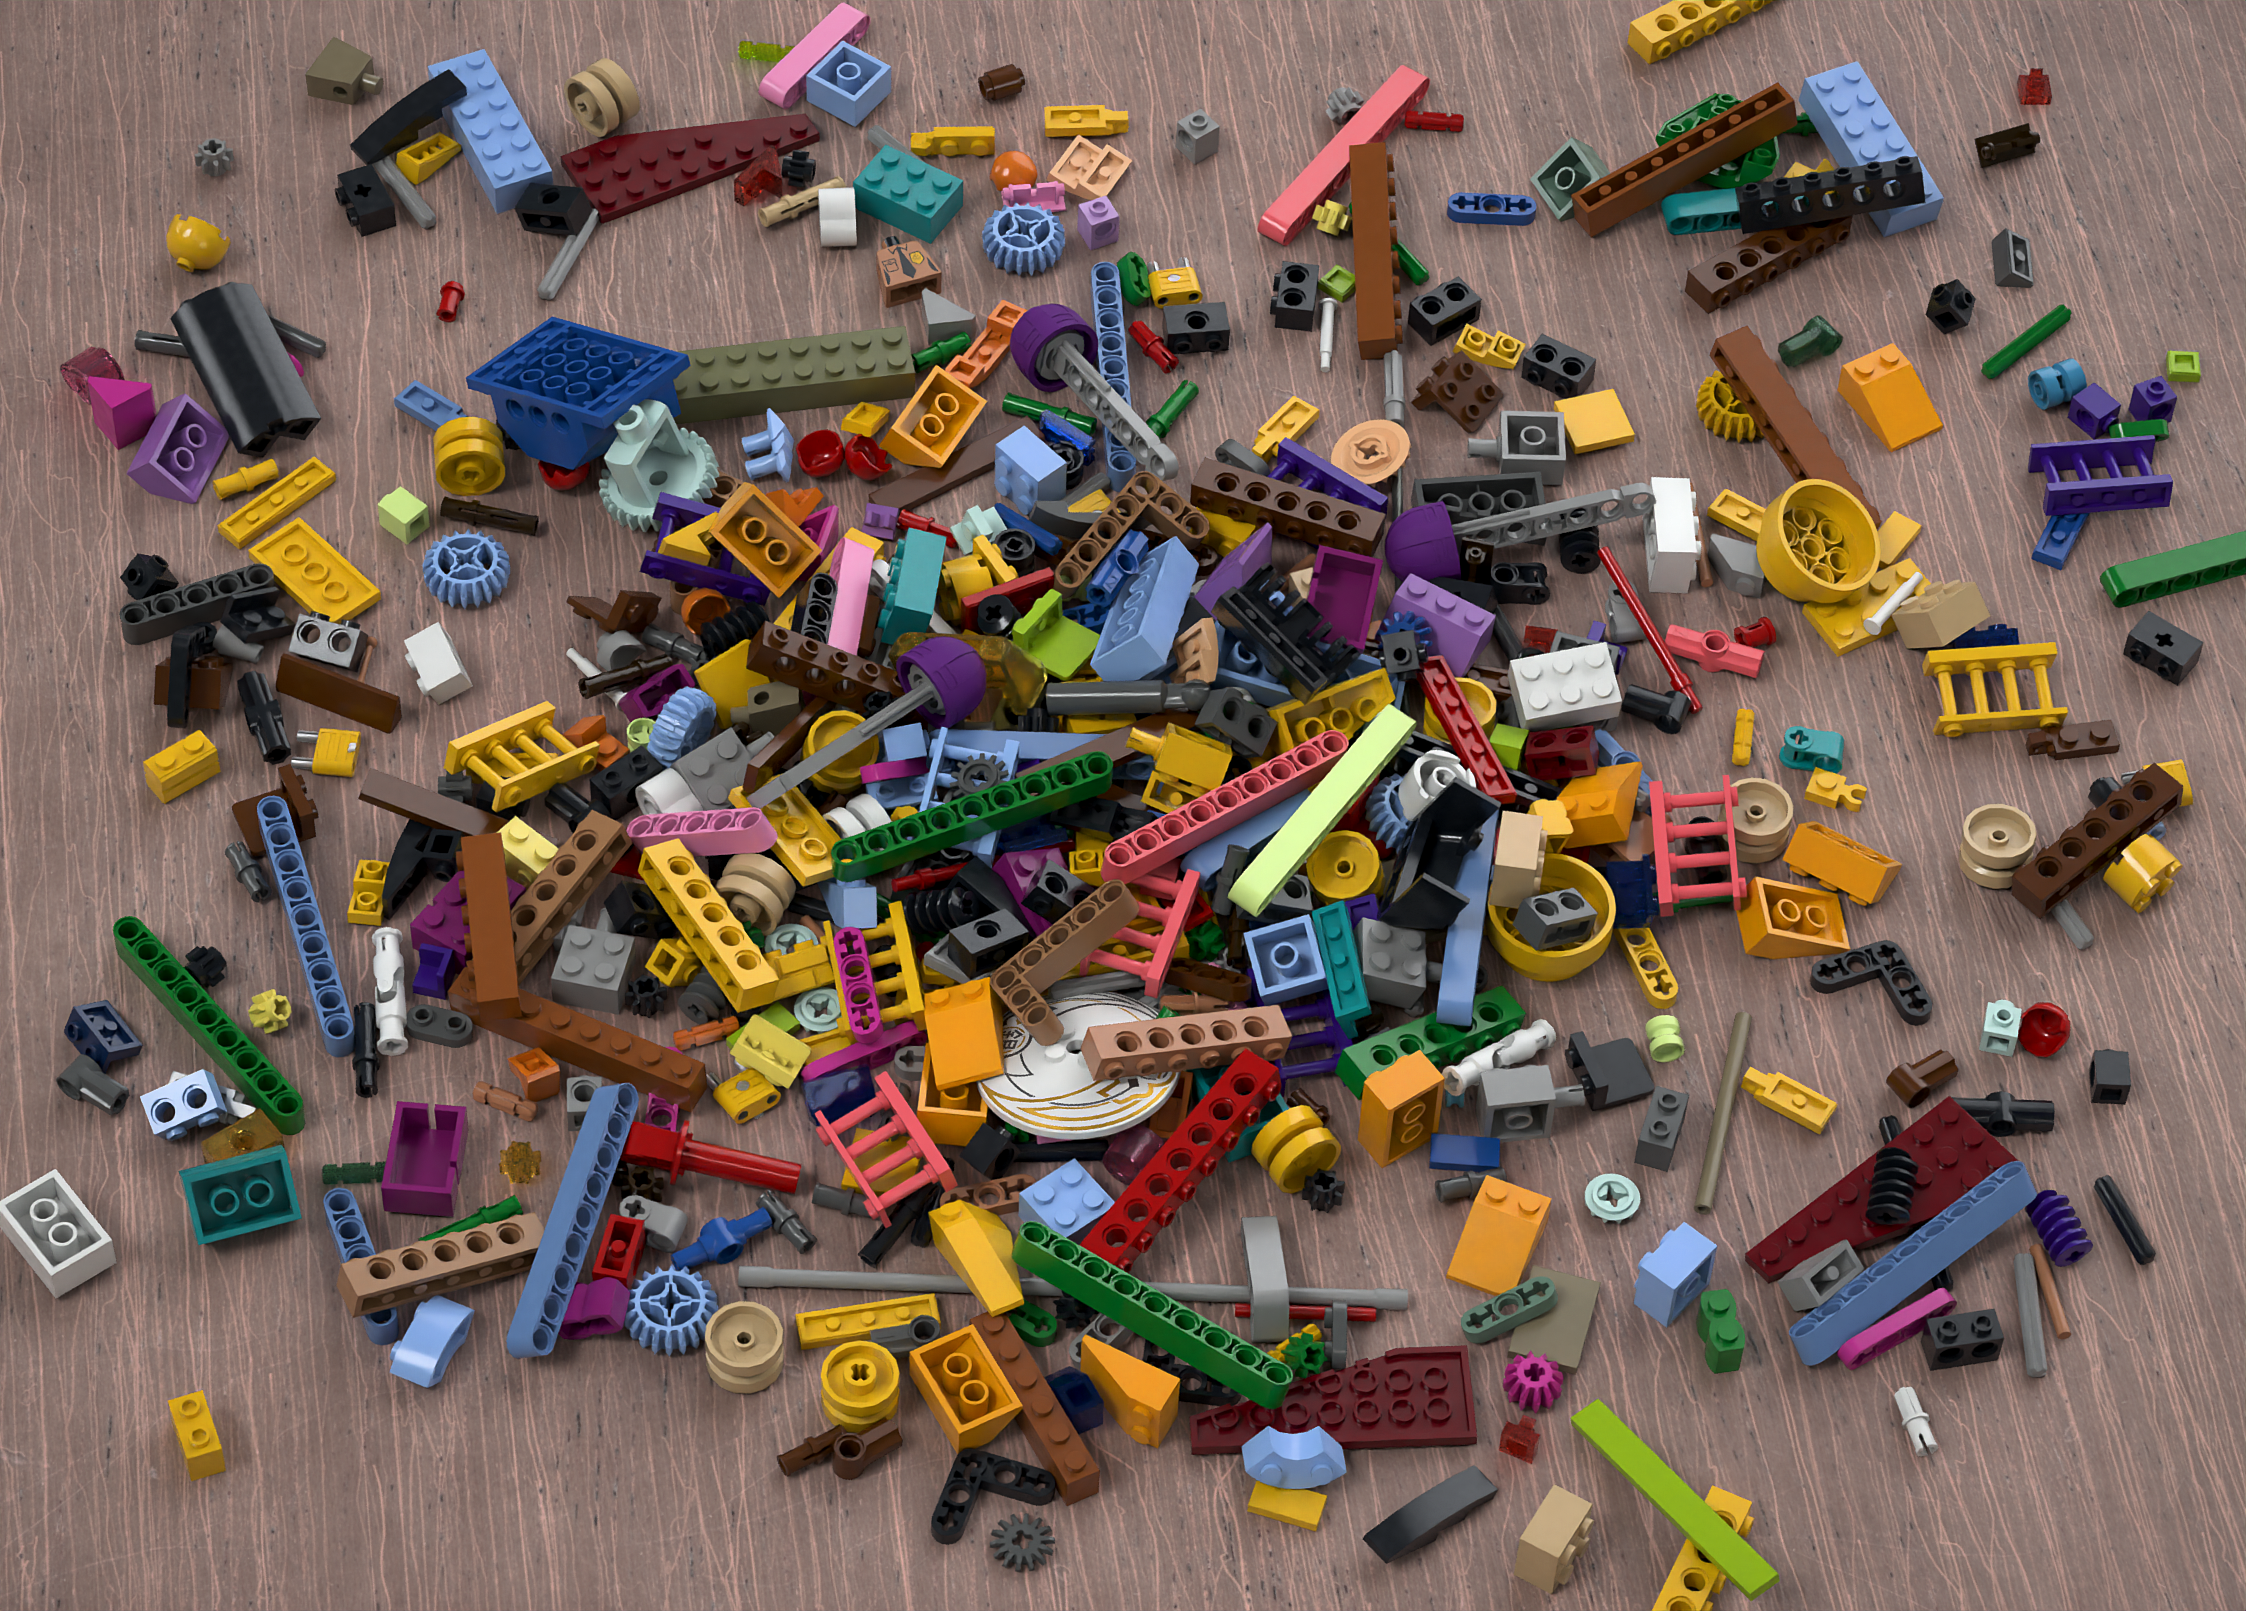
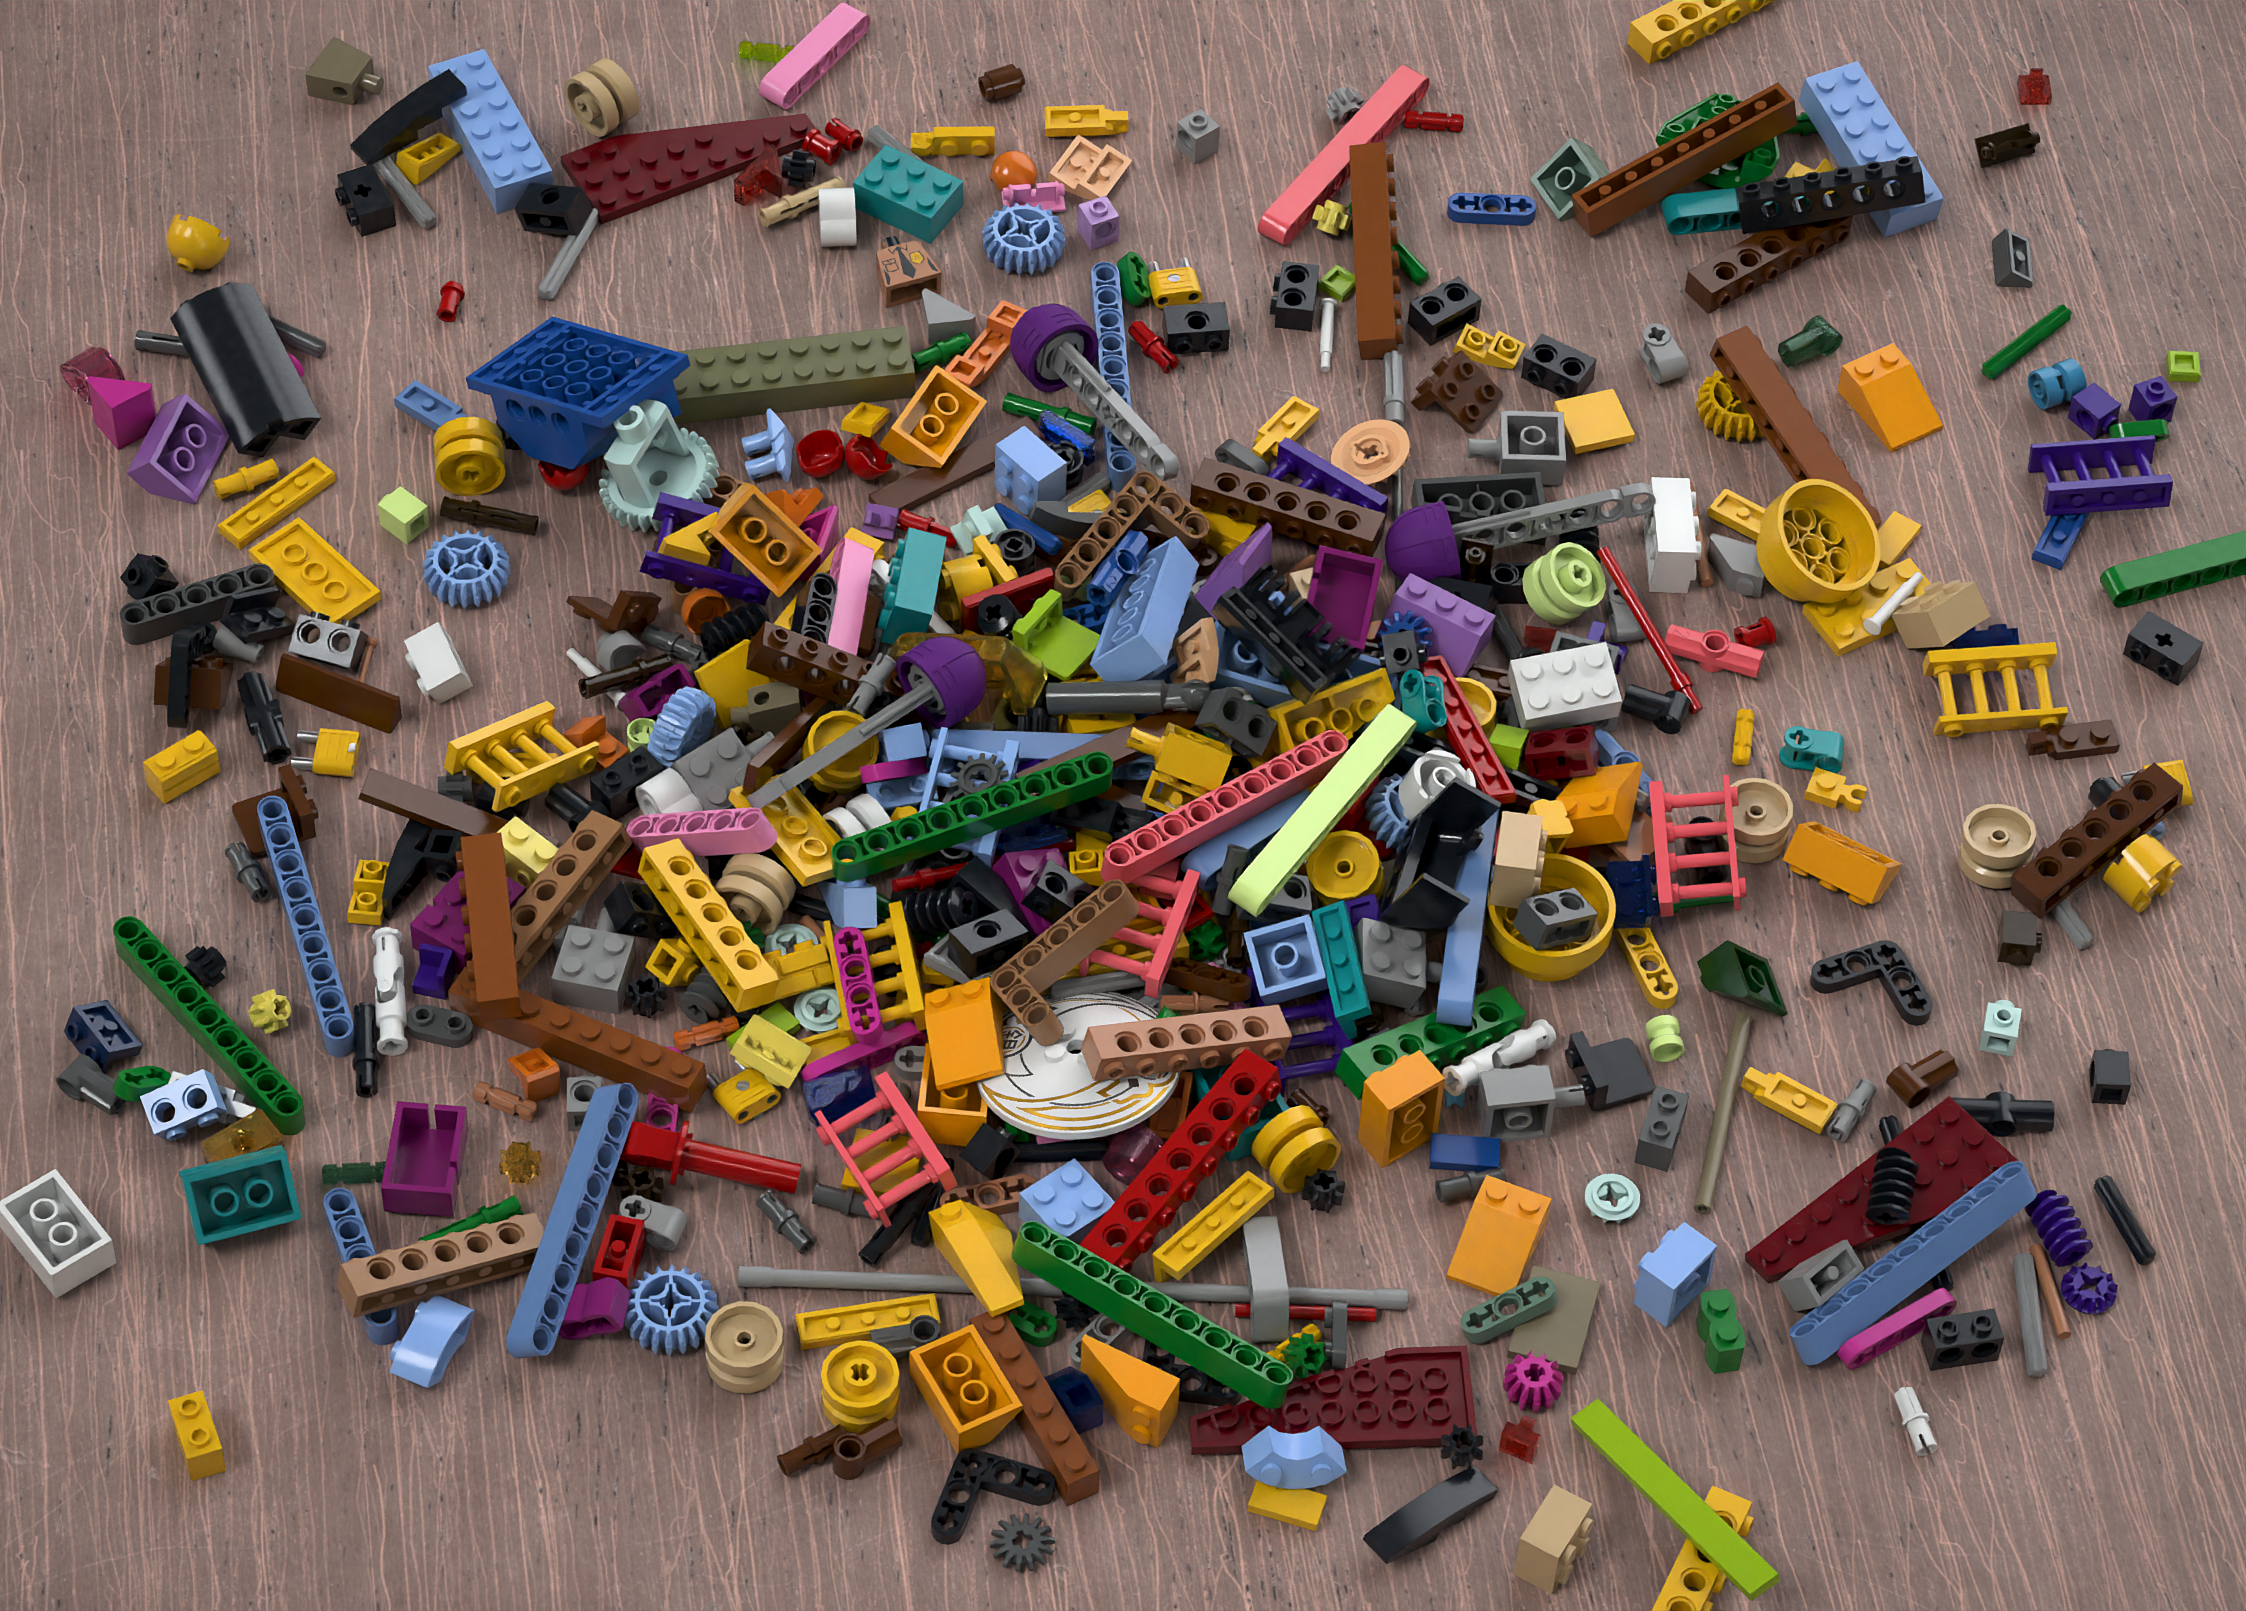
light grey gear [195,138,234,176] -> none
blue pin [670,1207,773,1271] -> none
light blue brick [806,41,891,127] -> none
green pin [1146,380,1199,439] -> none
light orange slope [1736,877,1850,959] -> none
black brick [1925,279,1976,334] -> none
red hair [2018,1002,2071,1057] -> none
none -> green beam [112,1066,171,1102]
none -> red bush [802,129,843,166]
none -> red pin [825,117,863,152]
none -> light grey pin [845,653,896,718]
none -> yellow fence [1152,1171,1274,1282]
none -> teal piece [1400,669,1447,734]
none -> black gear [1441,1424,1483,1470]
none -> yellowish green wheel [1522,542,1606,625]
none -> light grey piece [1639,323,1689,385]
none -> dark green slope [1697,940,1788,1017]
none -> light grey pin [1826,1078,1877,1142]
none -> dark brown brick [1997,910,2042,965]
none -> dark purple gear [2061,1262,2118,1314]

